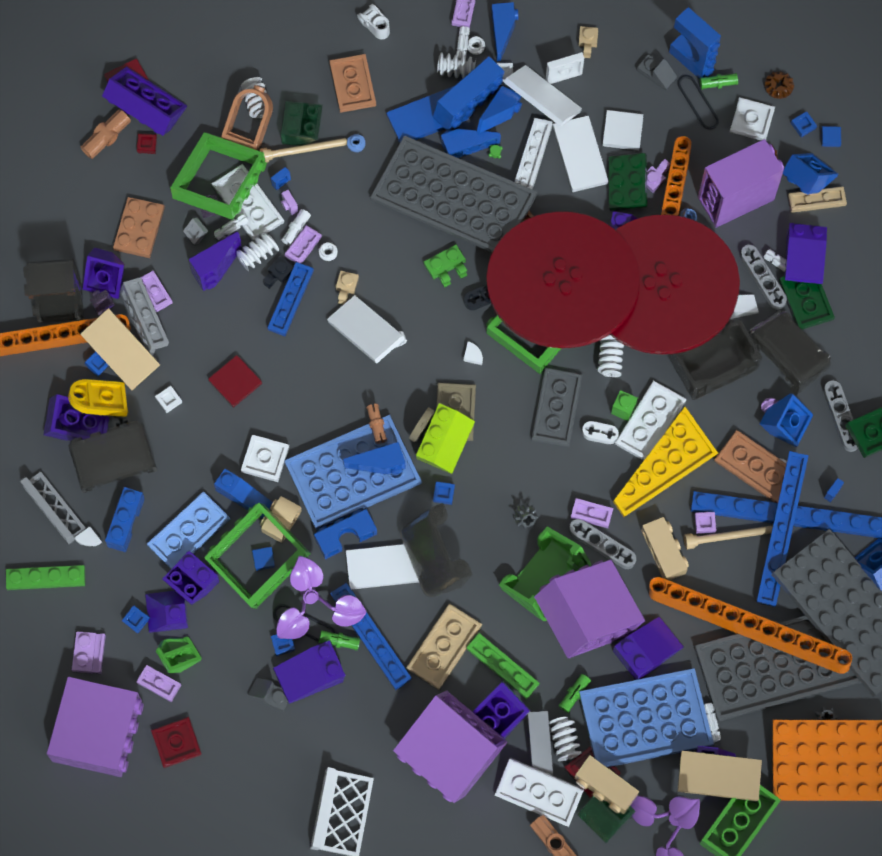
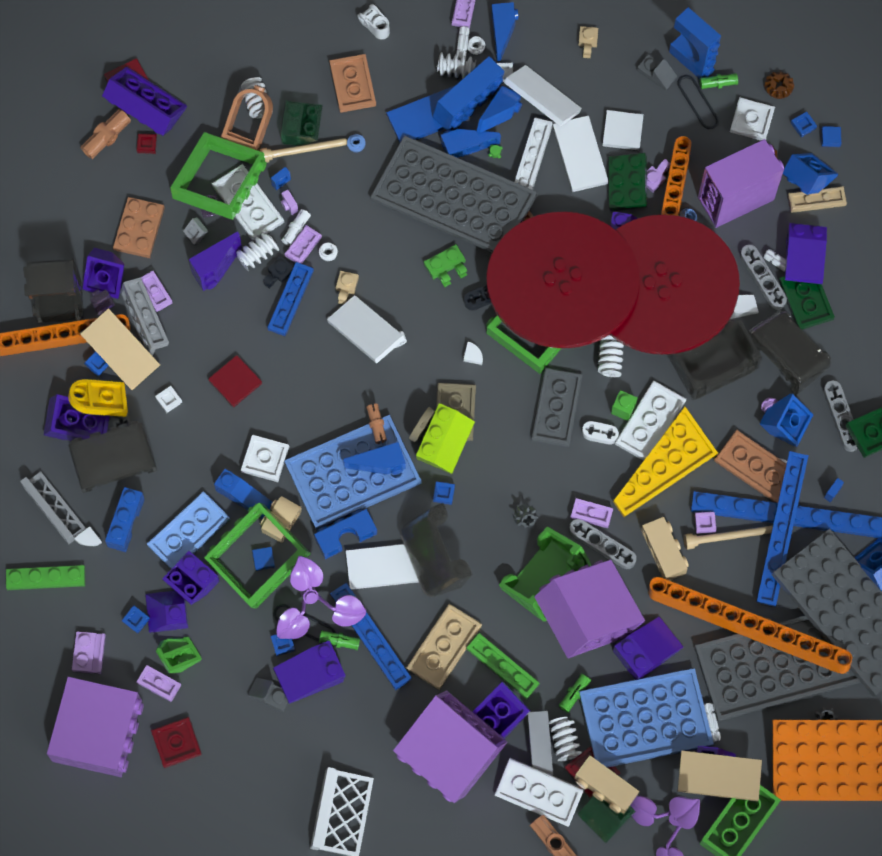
white axle [214,213,249,241] -> none
white tile [546,52,584,84] -> none

